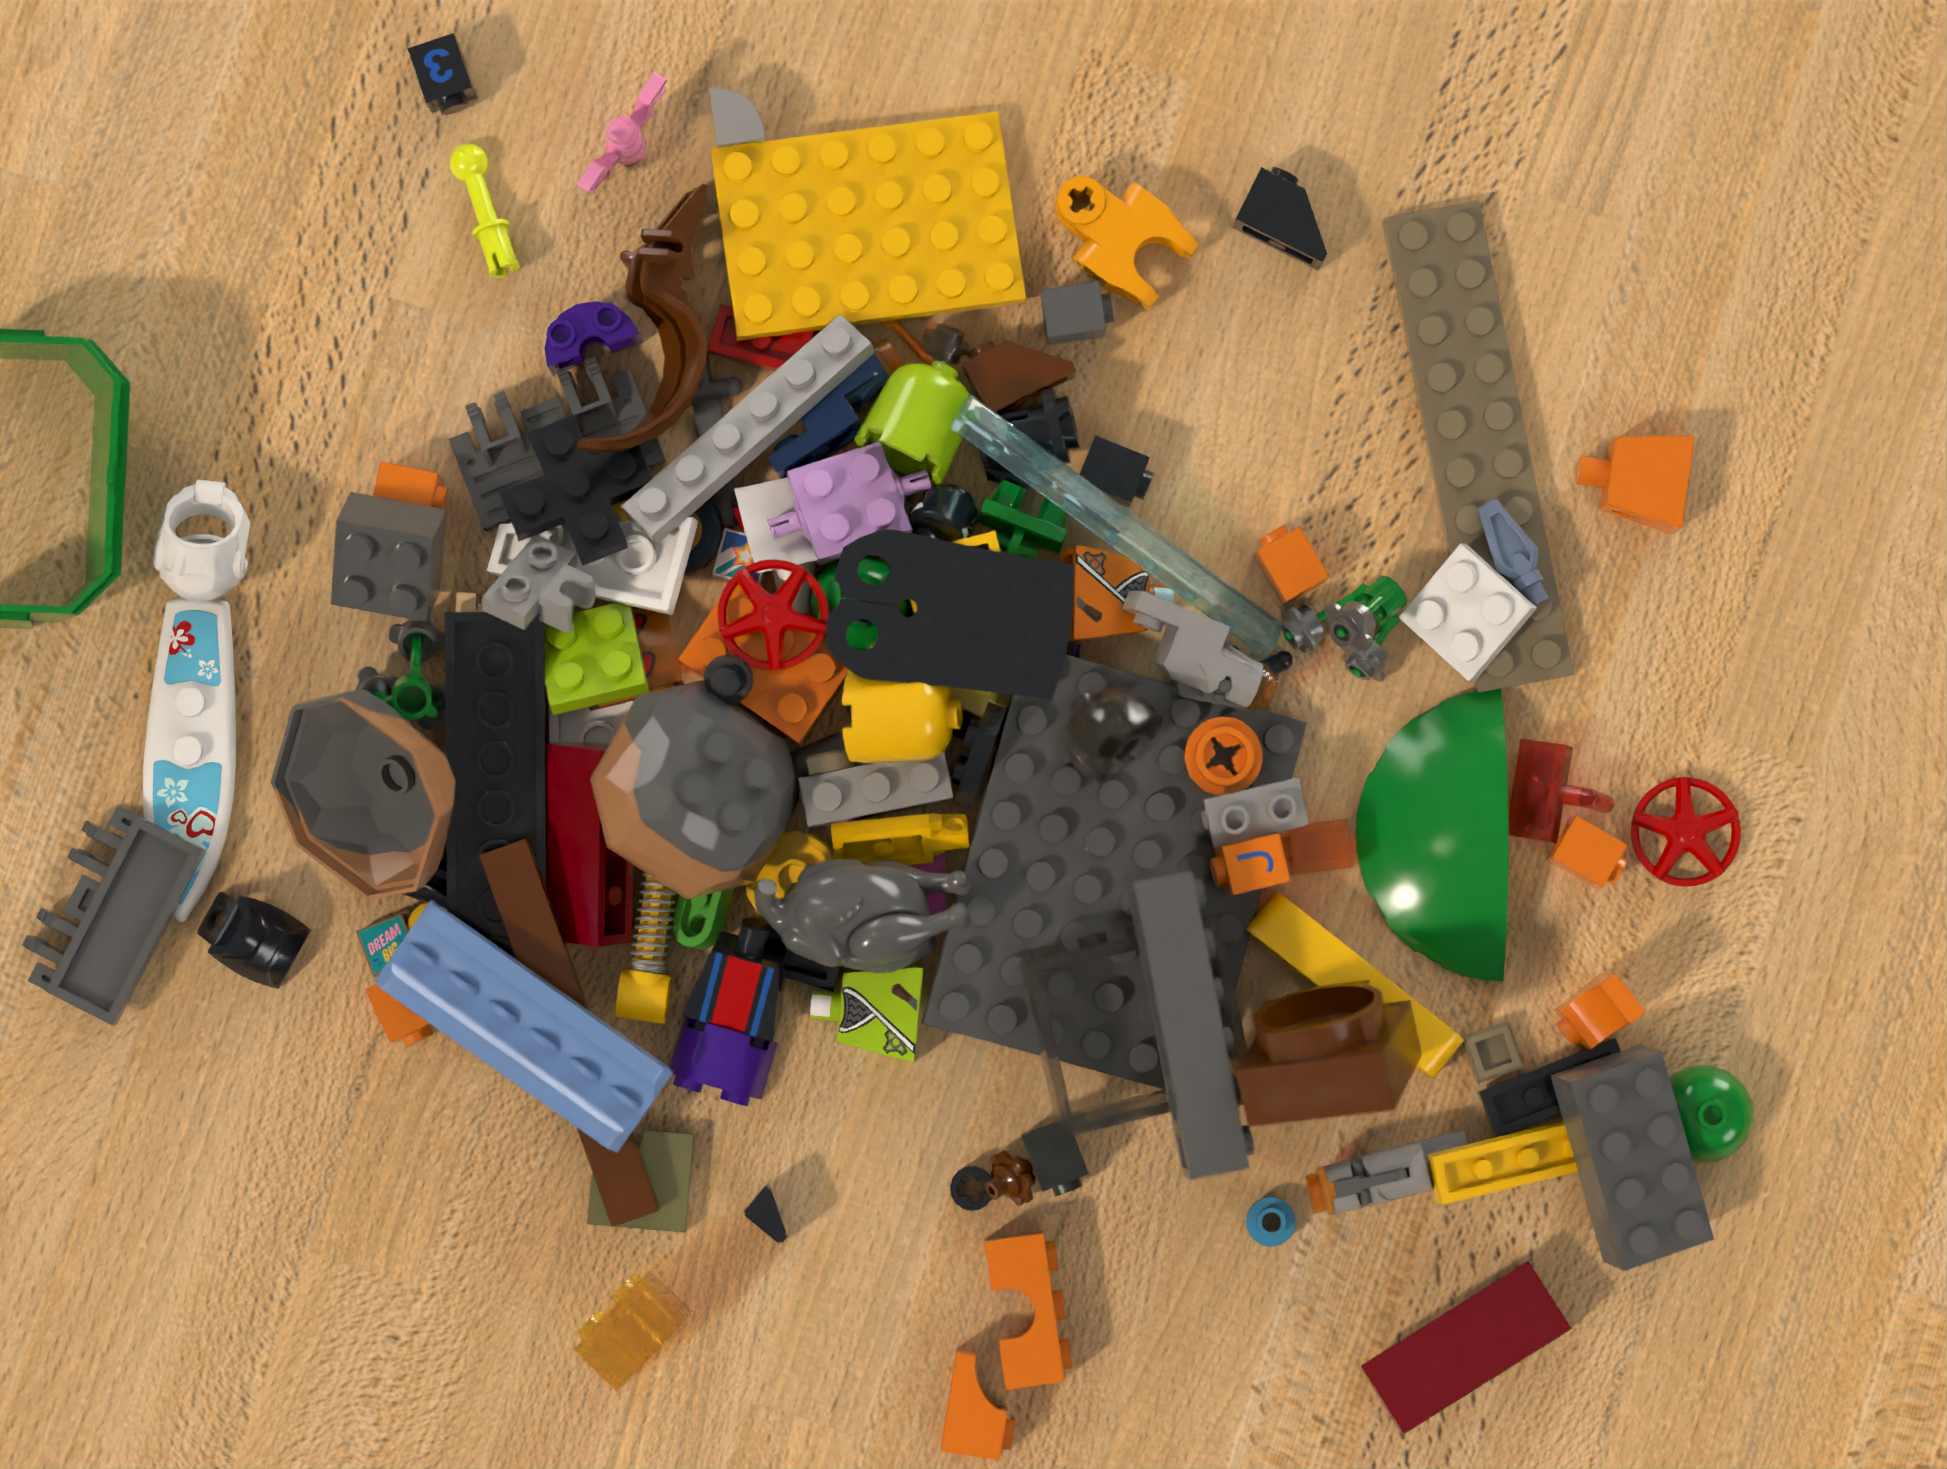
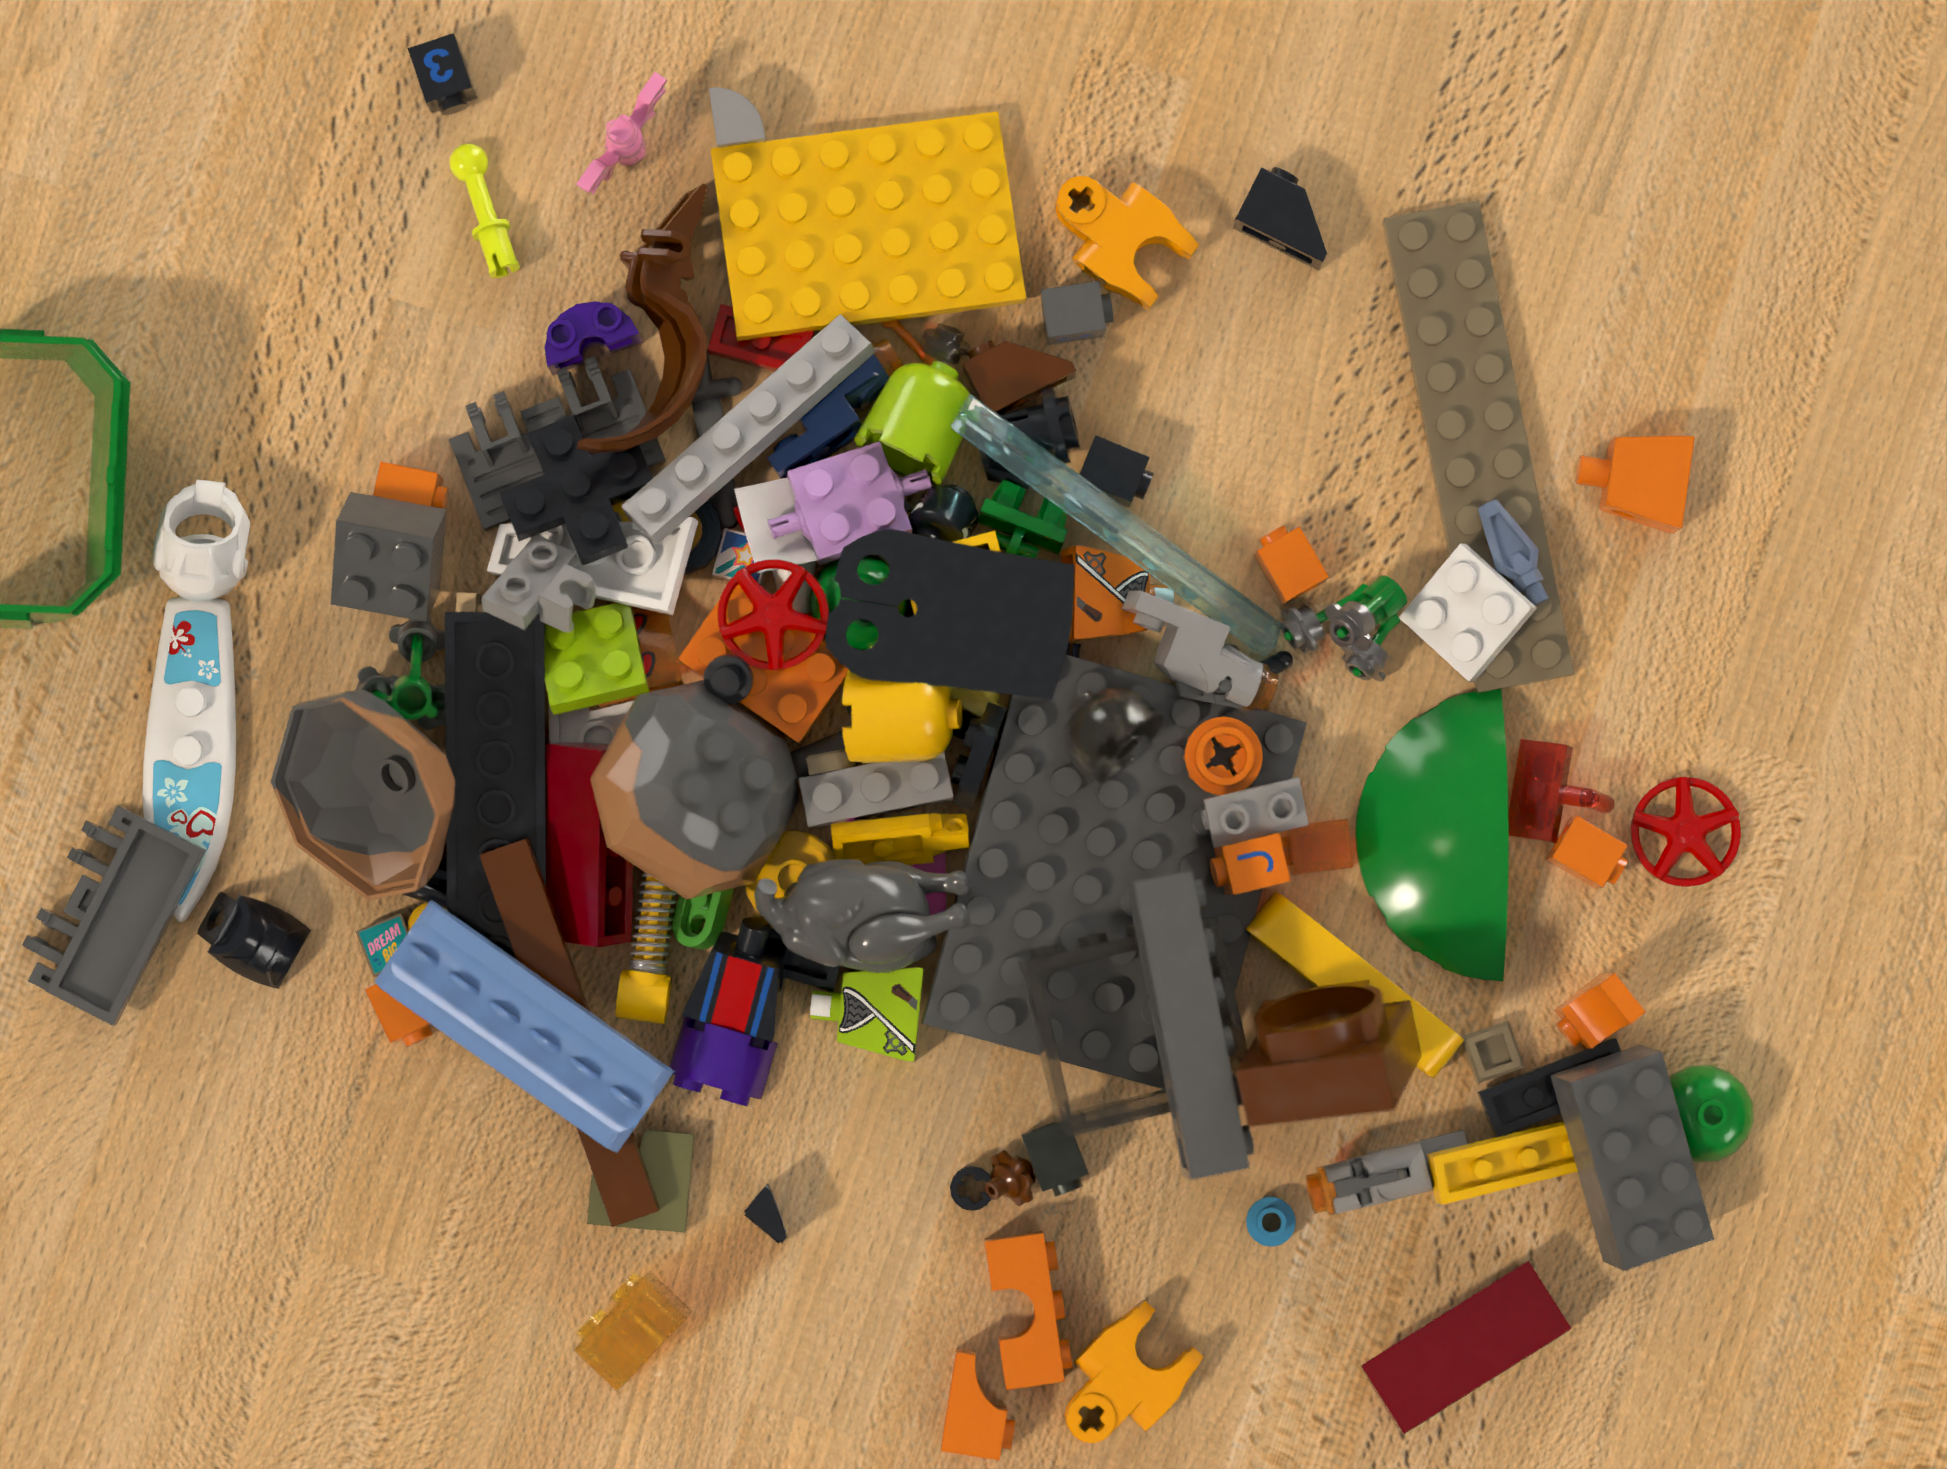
none -> light orange piece [1064,1300,1204,1444]

